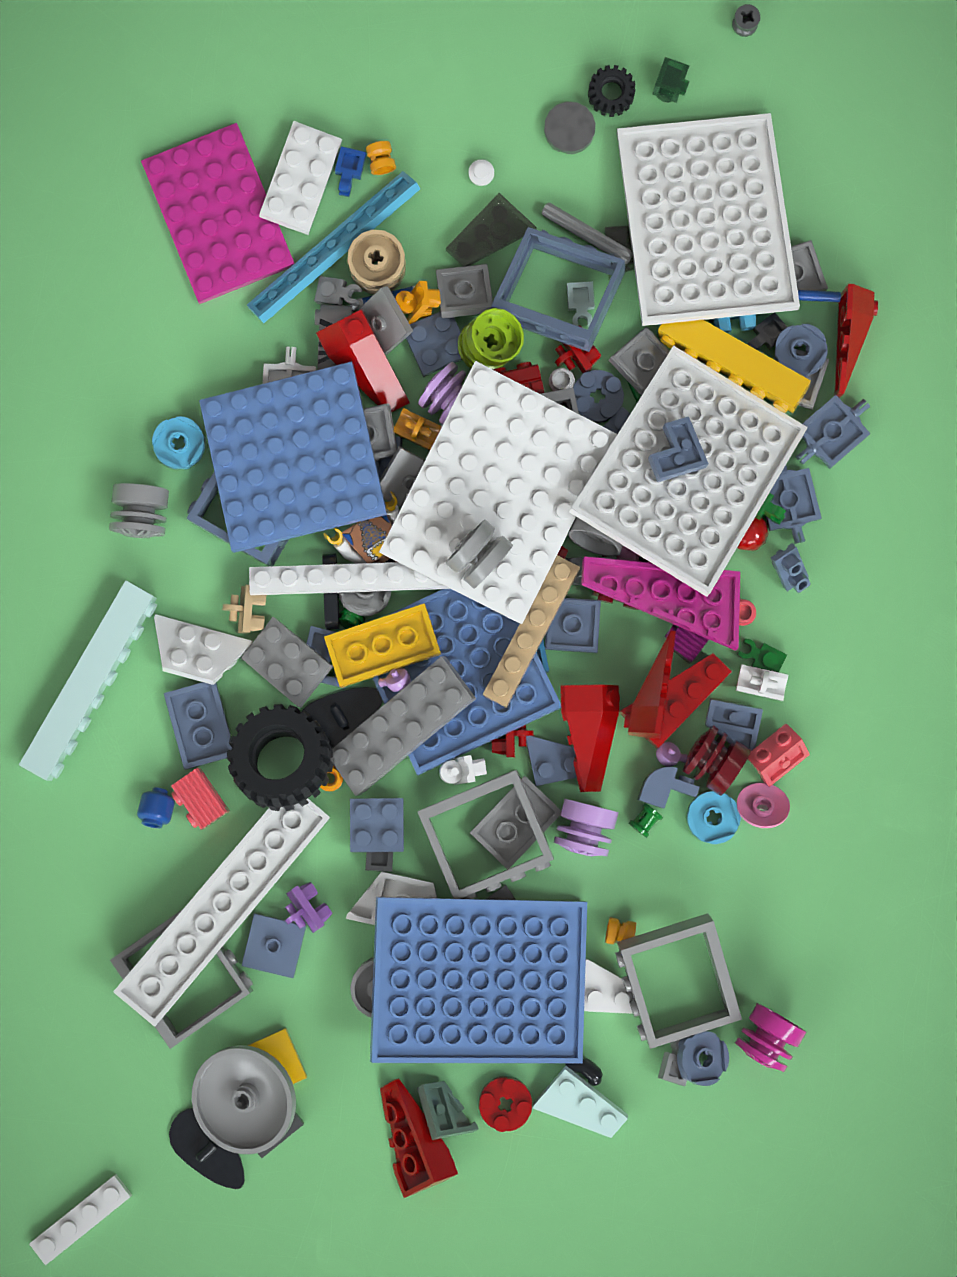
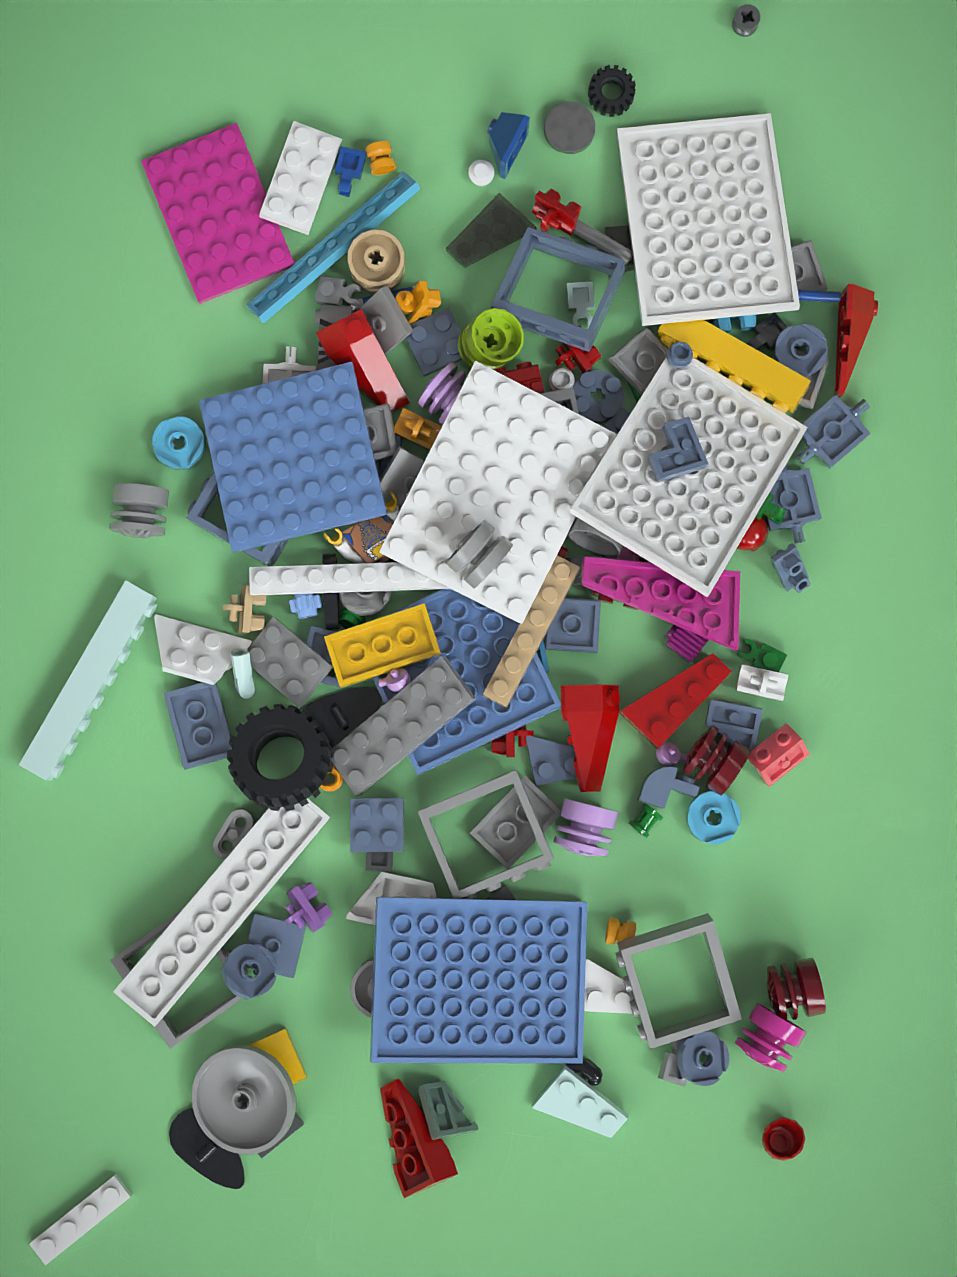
blue head [137,787,175,829] -> none
coral brick [171,768,230,830] -> none
light grey plate [436,264,493,318] -> none
white hips [439,755,487,785] -> none
red plate [479,1076,532,1132] -> none
red wedge [624,630,676,740] -> none
clear green brick [653,57,690,103] -> none
bright pink dish [737,783,790,828] -> none
coral plate [739,599,756,626] -> none
none -> light grey plate [213,809,254,859]
none -> sand blue plate [221,944,276,1000]
none -> light aqua bar [230,649,255,699]
none -> light blue gear [289,593,322,619]
none -> blue slope [487,112,530,179]
none -> red hips [532,188,581,236]
none -> sand blue plate [666,342,693,368]
none -> red hair [762,1117,806,1161]
none -> dark red wheel [766,958,826,1021]

